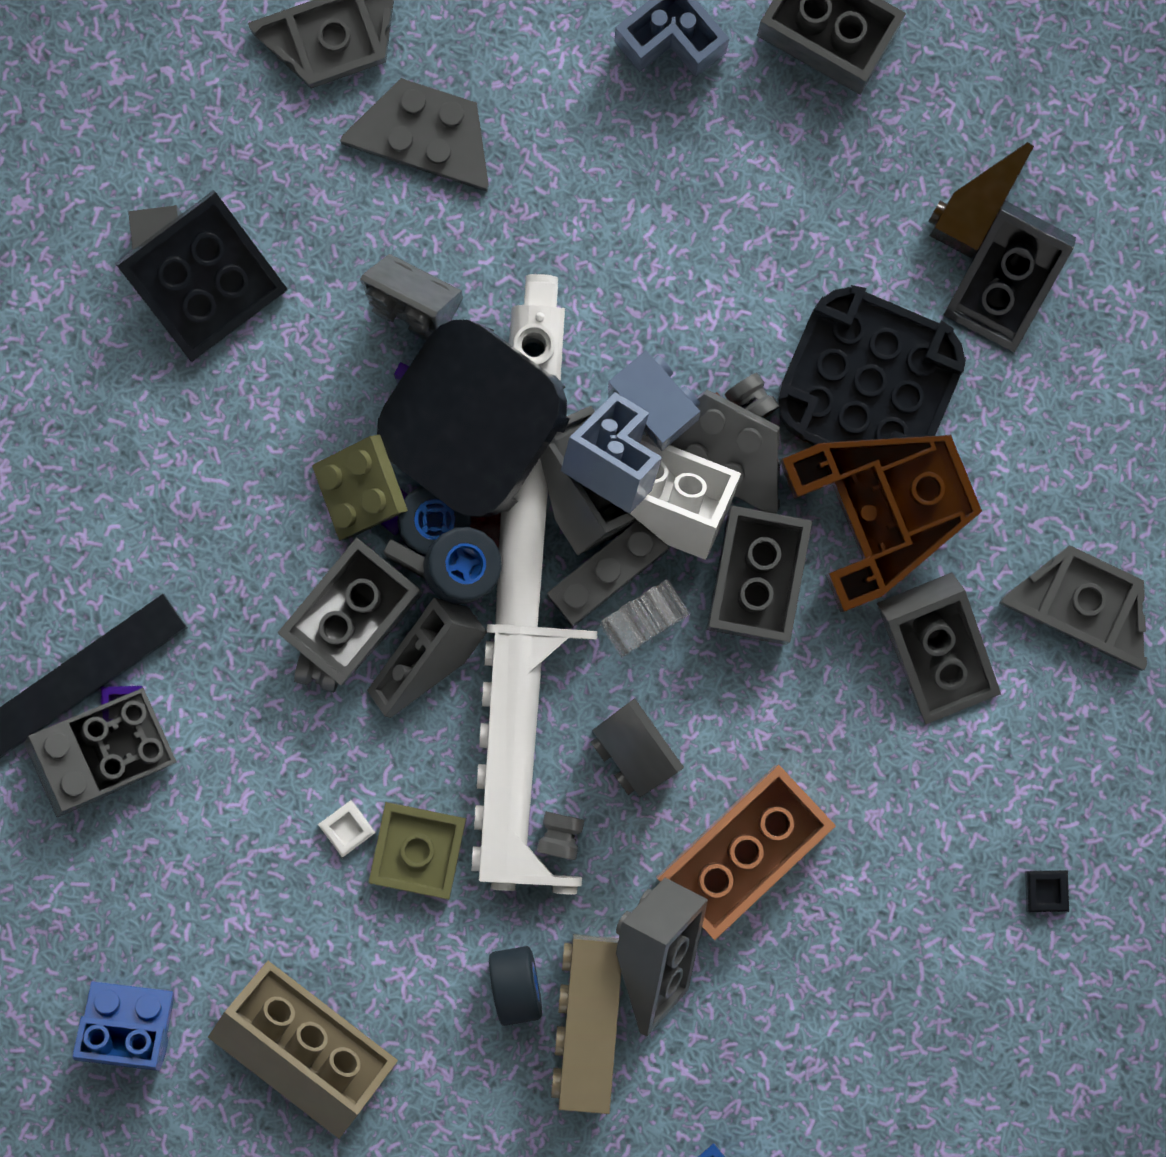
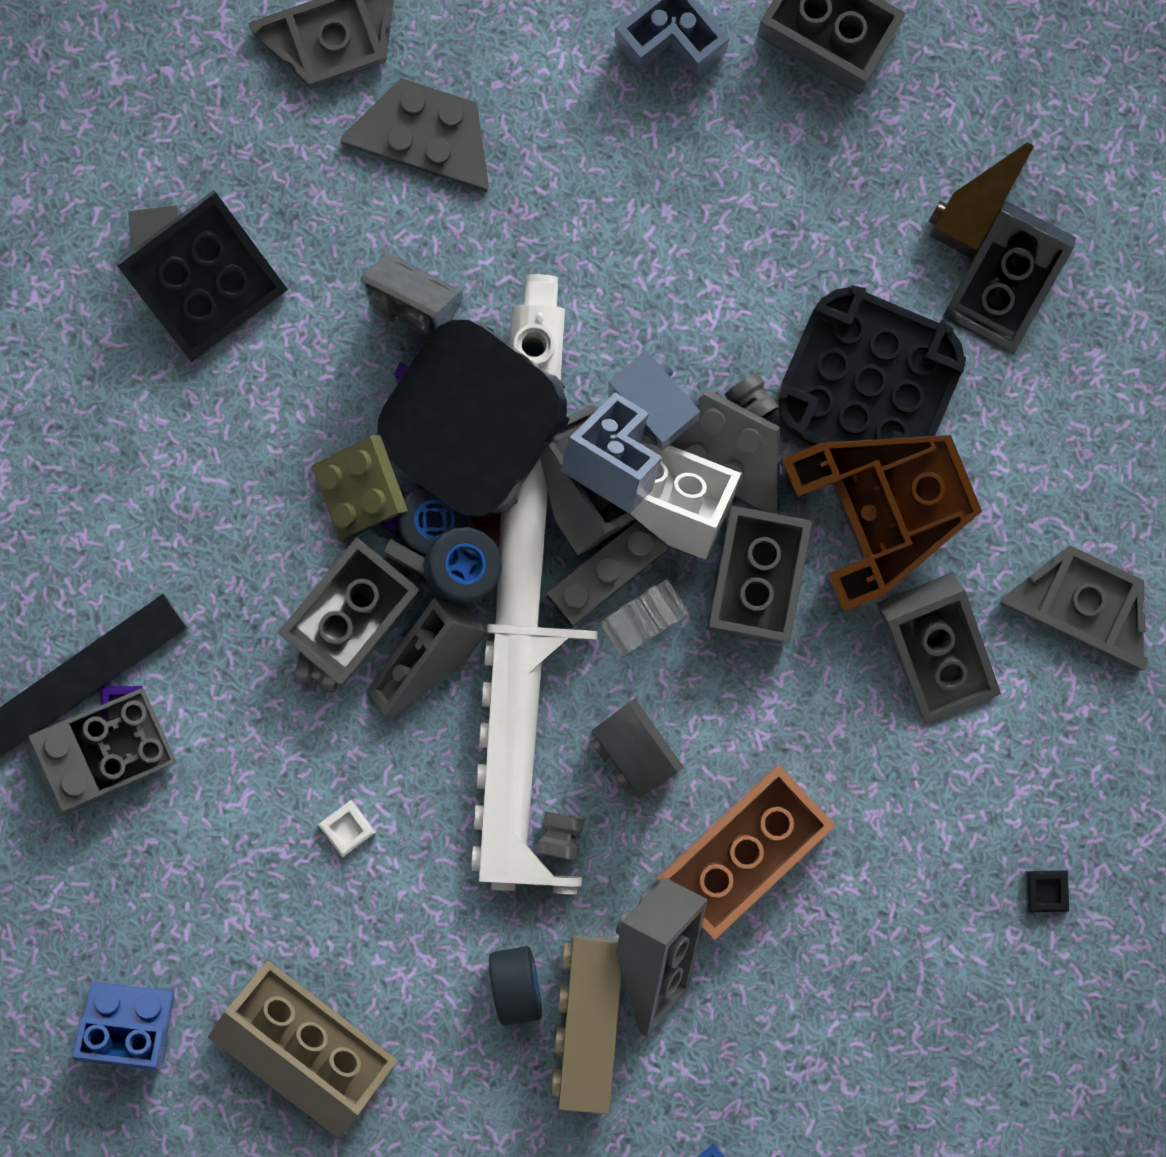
olive plate [369,802,467,900] -> none

